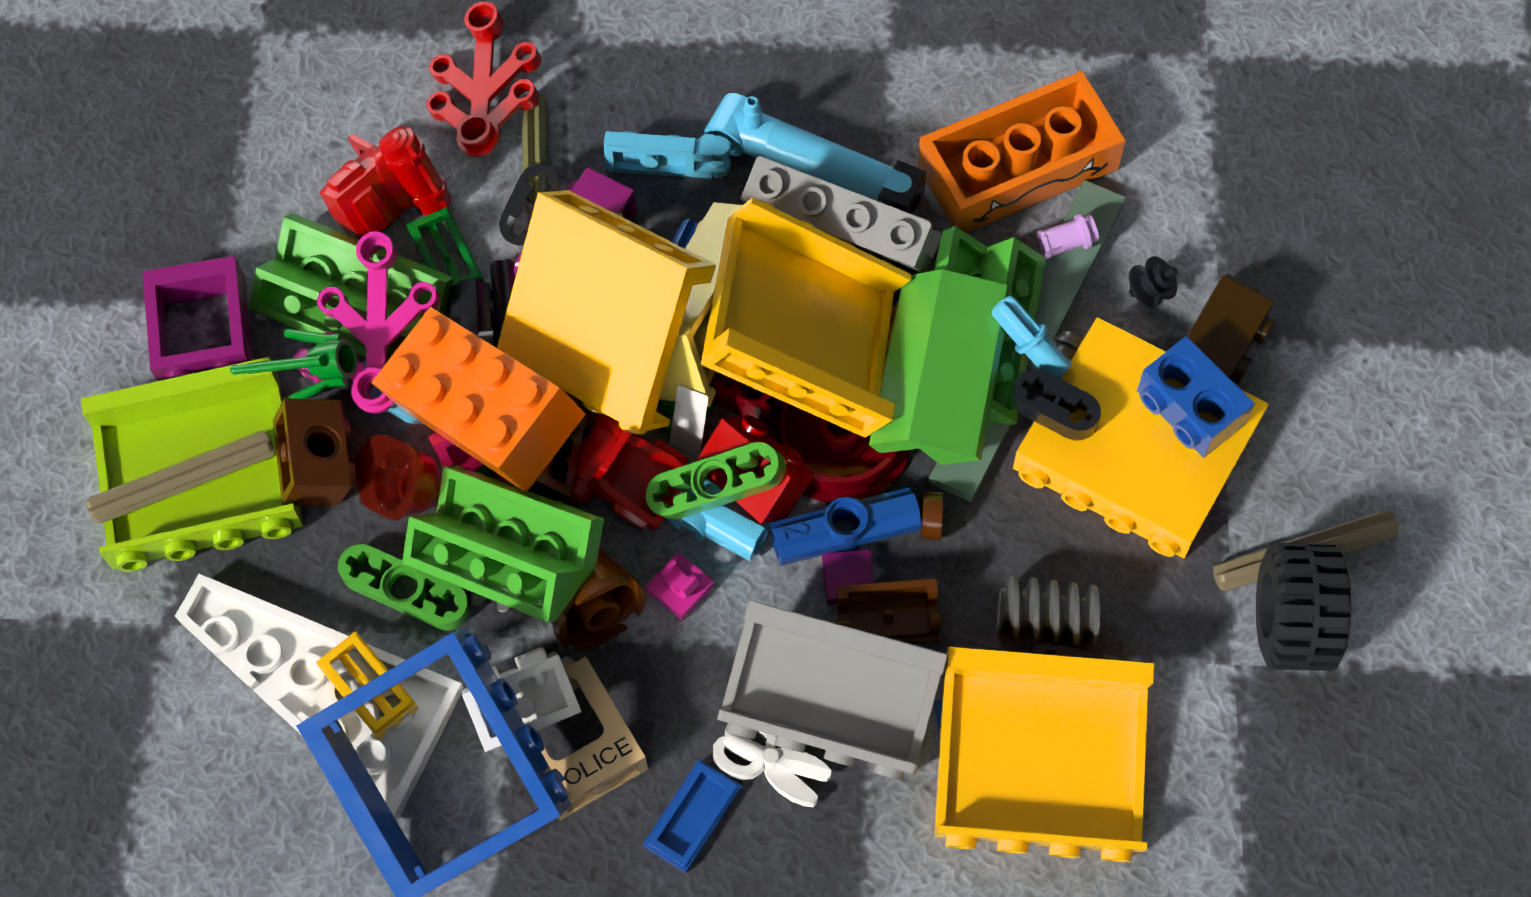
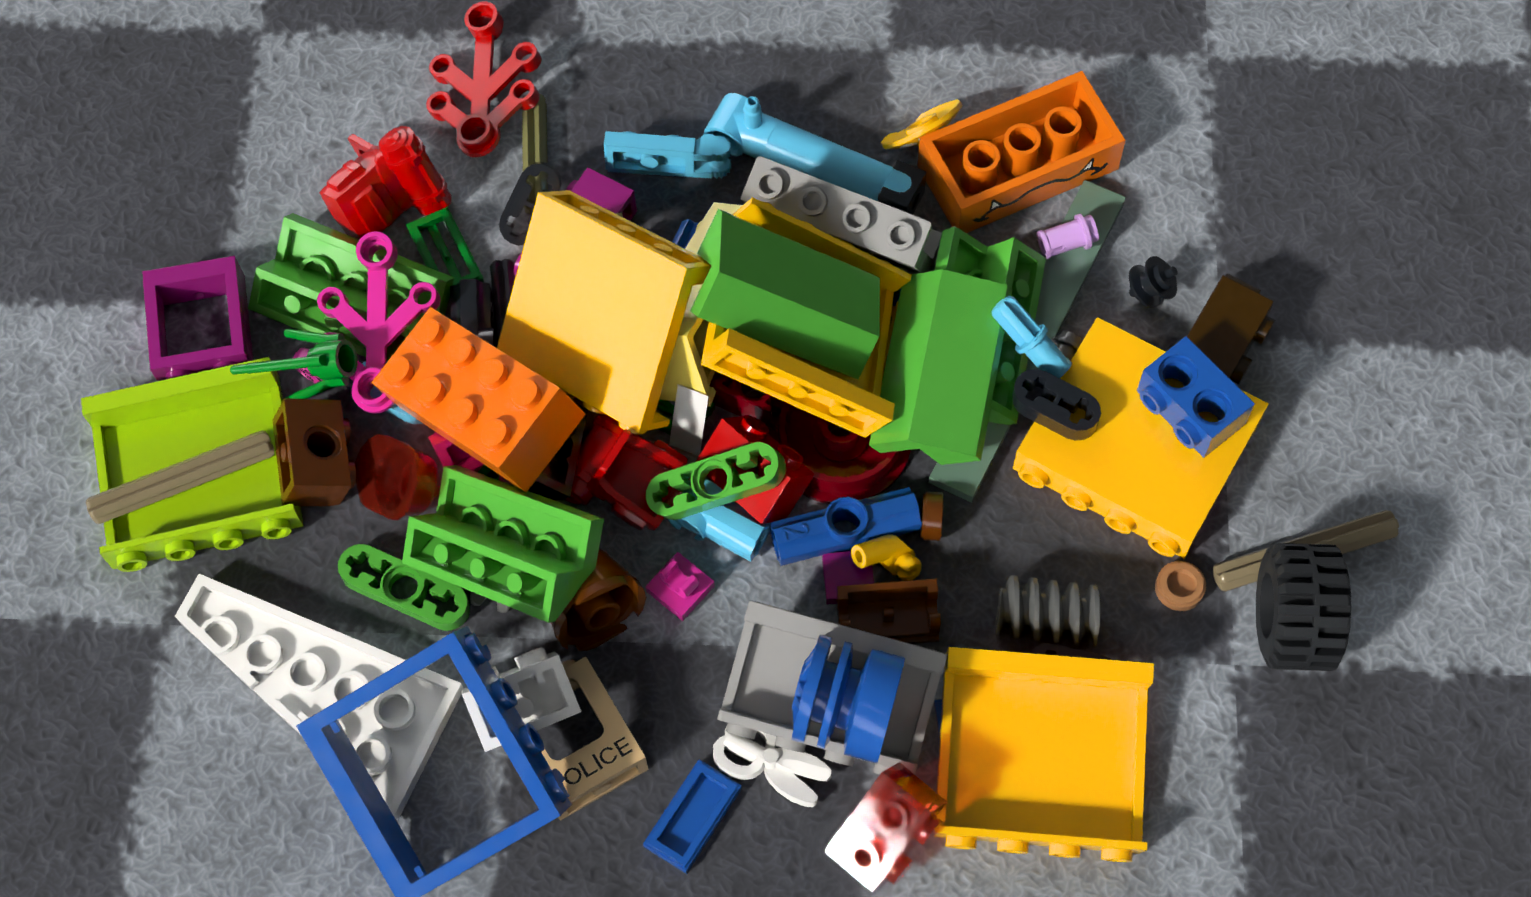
yellow tile [315,631,419,740] -> none
none -> bright green slope [690,209,880,379]
none -> blue wheel [791,634,905,764]
none -> clear red brick [825,762,947,892]
none -> yellow arm [851,535,922,581]
none -> yellow dish [881,99,963,149]
none -> medium nougat tile [1155,561,1206,611]

